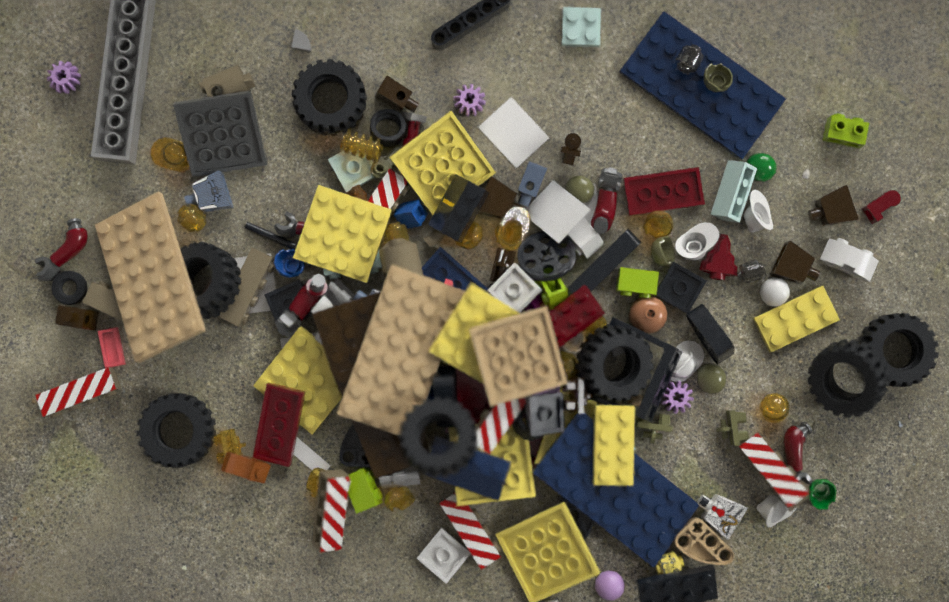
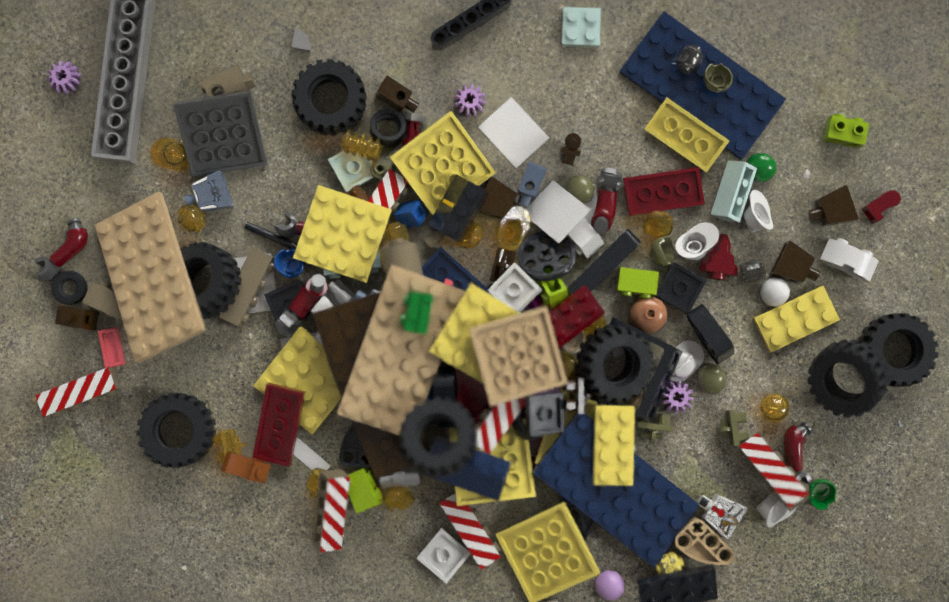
none -> green brick [399,290,434,335]
none -> light yellow plate [645,97,729,172]

